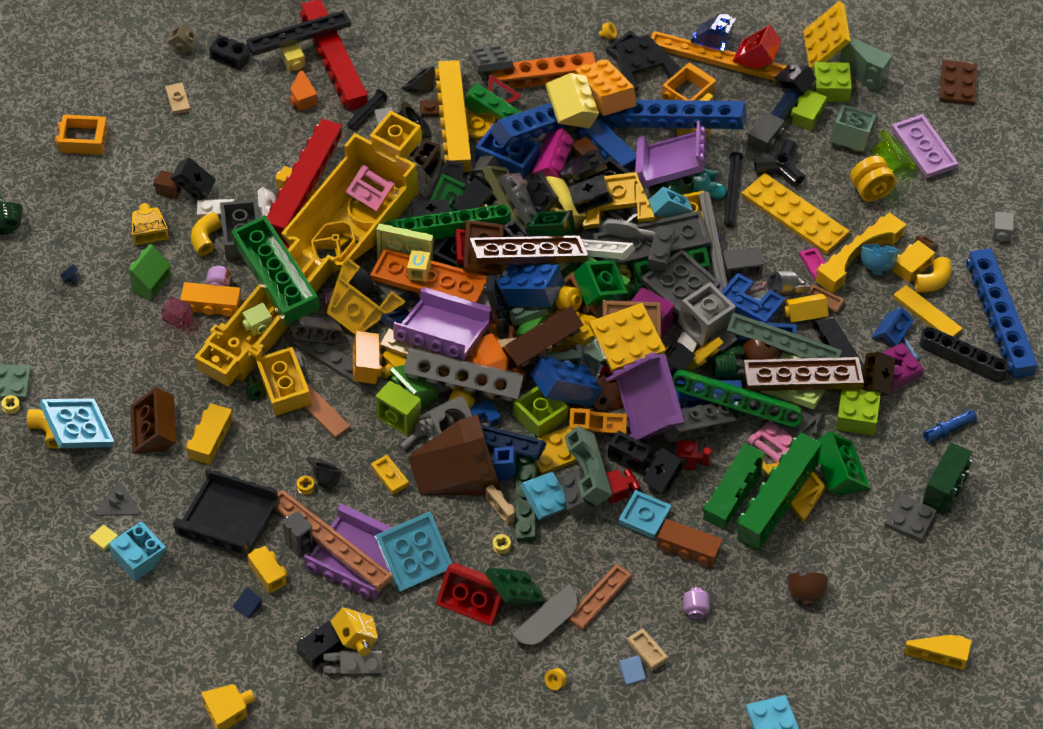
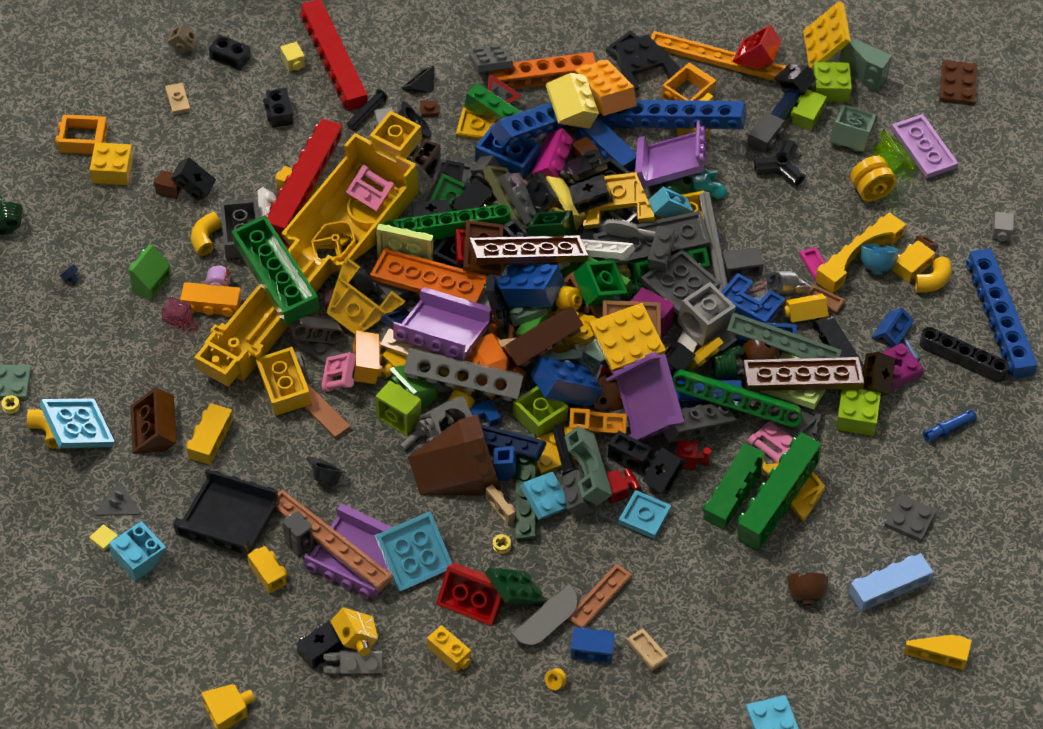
yellow torso [132,203,169,245] -> none
white plate [197,199,234,218] -> none
dark blue slope [233,587,262,619] -> none
yellowish green brick [242,303,273,337] -> none
black plate [246,10,351,56] -> none
dark green plate [246,376,266,401] -> none
orange slope [289,70,318,112] -> none
yellow bush [297,476,315,495] -> none
yellow plate [371,455,409,495] -> none
light yellow brick [407,250,431,282] -> none
yellow brick [435,60,471,173] -> none
yellow tile [599,22,617,40] -> none
light blue slope [619,656,646,685] -> none
dark orange brick [656,519,723,568] -> none
lavender head [683,587,710,619] -> none
clear blue slope [691,14,735,51] -> none
black axle [724,151,743,227] -> none
yellow plate [741,173,849,255] -> none
green slope [816,431,871,495] -> none
yellow tile [893,285,963,337] -> none
dark green brick [922,442,973,515] -> none
none -> yellow piece [90,142,133,185]
none -> black brick [263,88,294,128]
none -> bright pink plate [322,352,356,392]
none -> yellow brick [427,625,471,673]
none -> black axle [553,425,576,477]
none -> blue brick [570,627,615,663]
none -> light blue brick [849,553,933,612]

